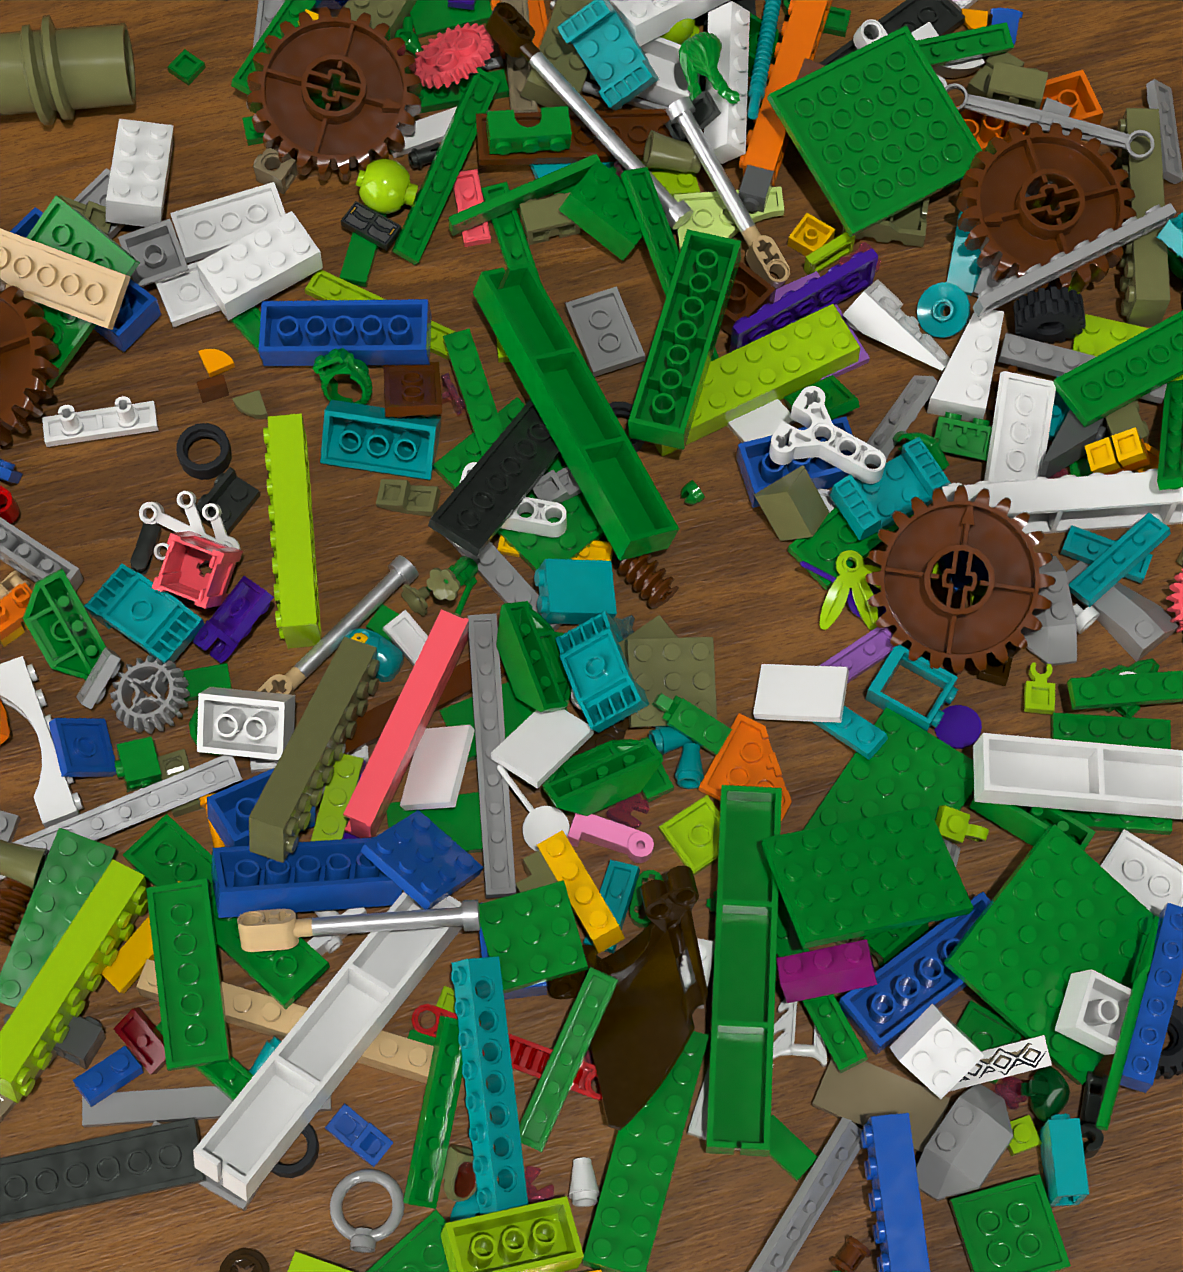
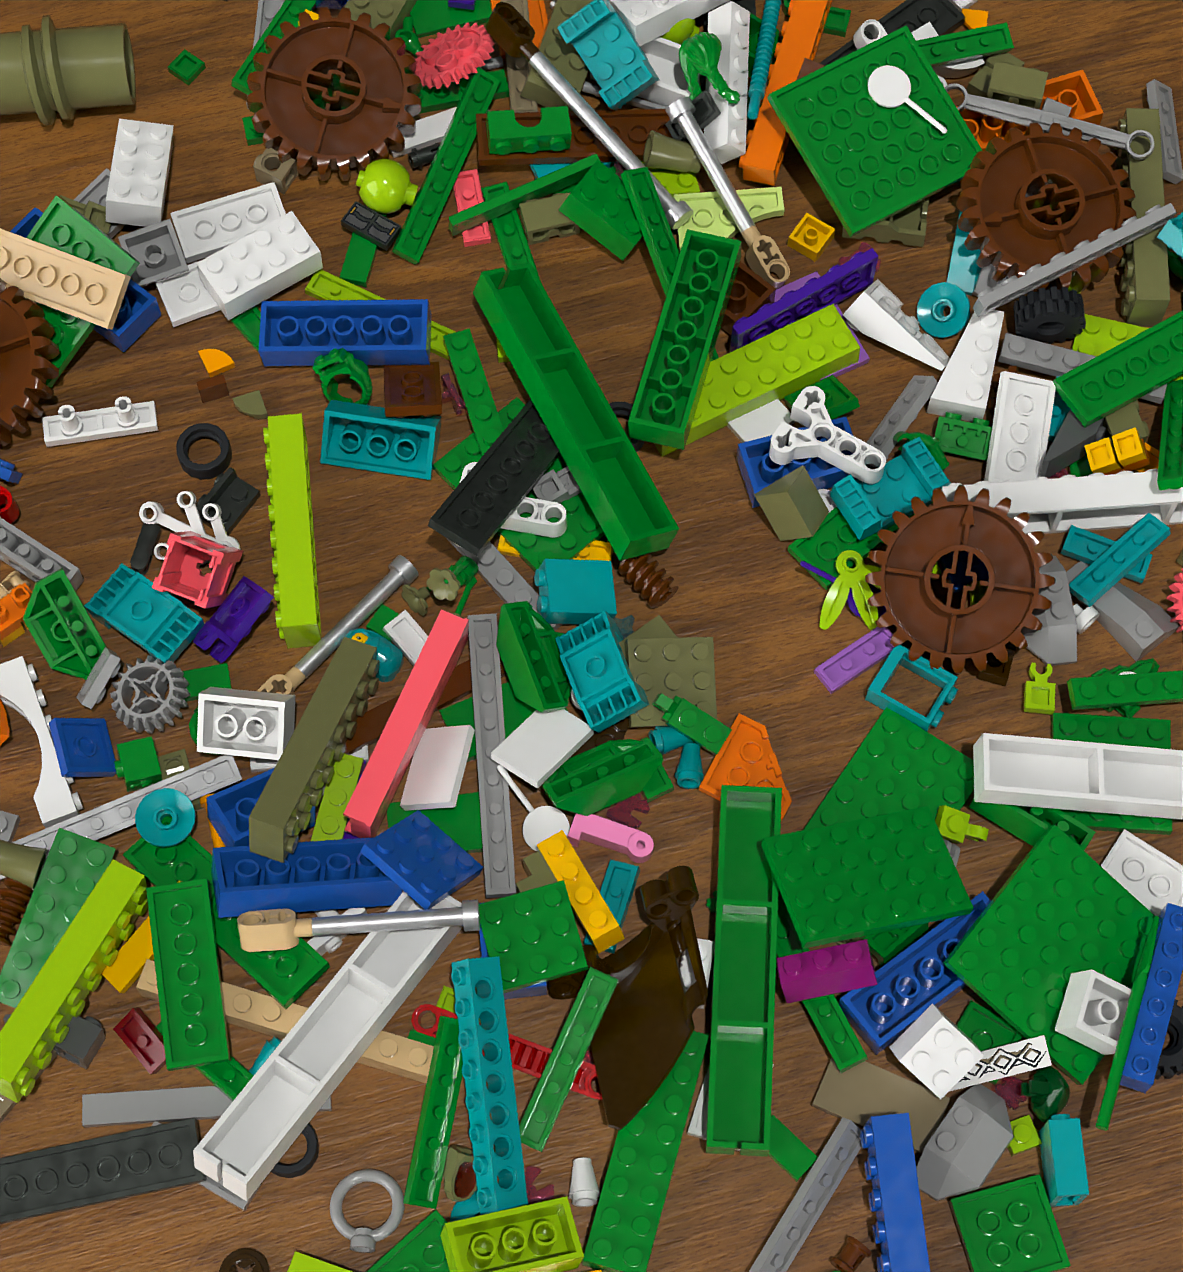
blue plate [73,1046,144,1107] -> none
blue slope [324,1103,394,1167] -> none
olive slope [376,479,441,516] -> none
light grey plate [565,286,645,377] -> none
green beam [630,870,664,928] -> none
lime tile [658,795,720,876] -> none
green hinge [681,480,705,505] -> none
dark grey brick [739,165,774,213] -> none
white tile [753,664,849,723] -> none
white piece [773,998,827,1067] -> none
lime tile [804,231,855,275] -> none
teal plate [813,706,888,760] -> none
dark purple piece [935,705,982,749] -> none
blue tile [990,8,1023,45] -> none
pearl dark grey piece [1080,1071,1108,1159] -> none
none -> teal dish [135,788,196,847]
none -> white piece [868,65,947,134]

